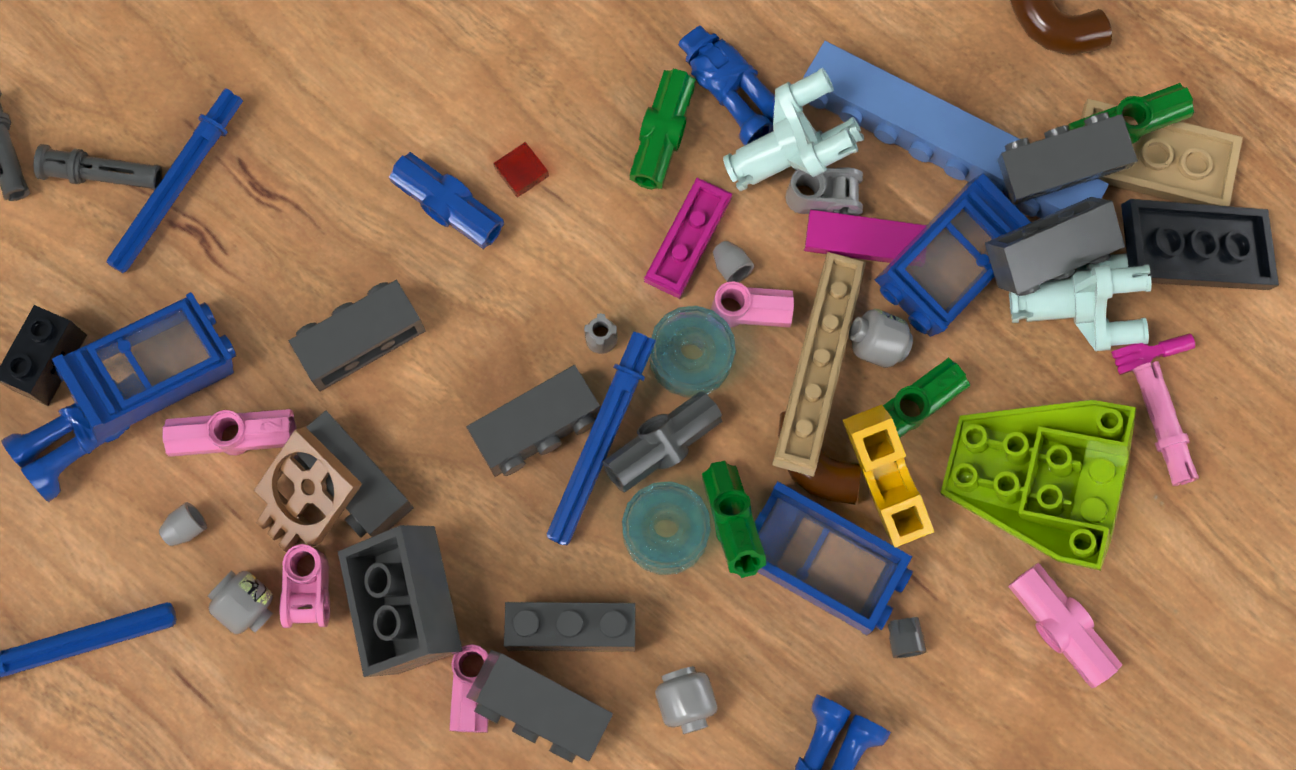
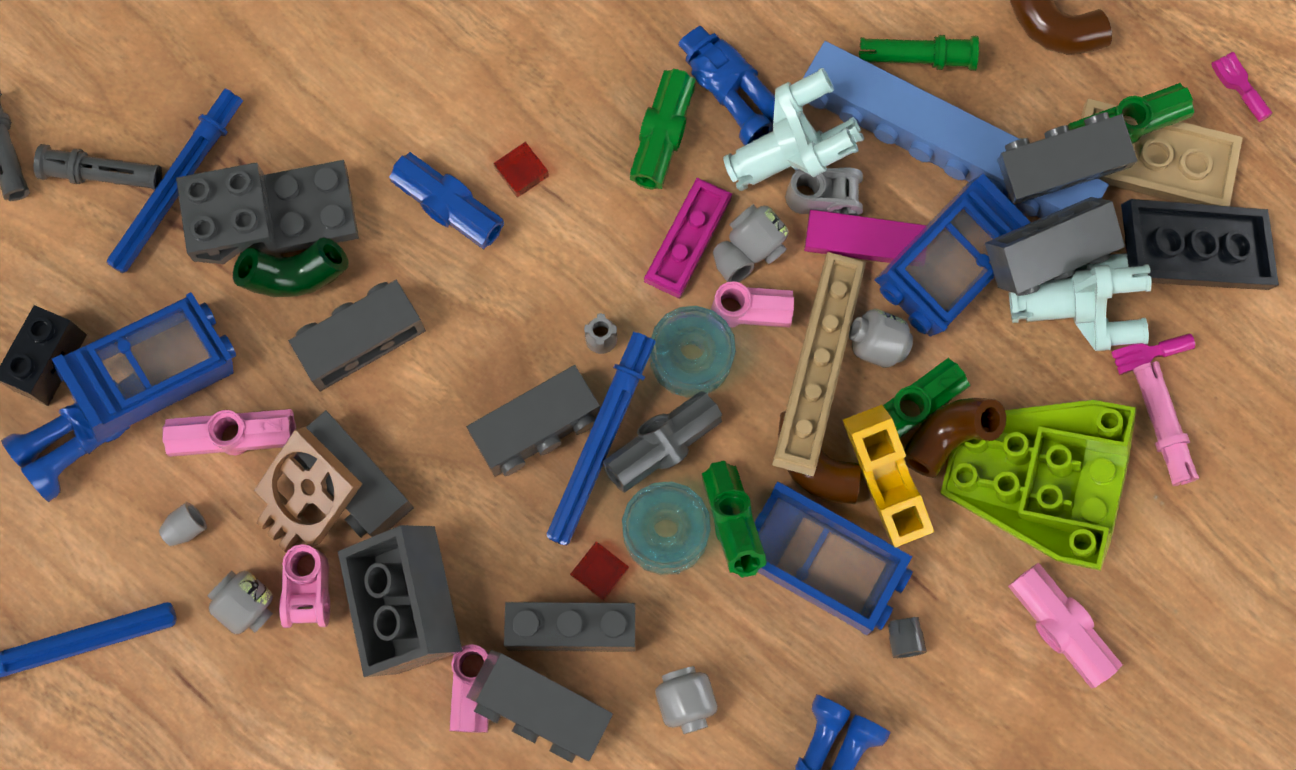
none -> dark grey piece [176,160,359,264]
none -> dark green cylinder [233,237,349,297]
none -> clear red tile [570,541,629,602]
none -> light grey head [729,204,789,264]
none -> green pin [859,35,979,71]
none -> reddish brown cylinder [904,398,1006,478]
none -> dark pink piece [1211,52,1272,122]

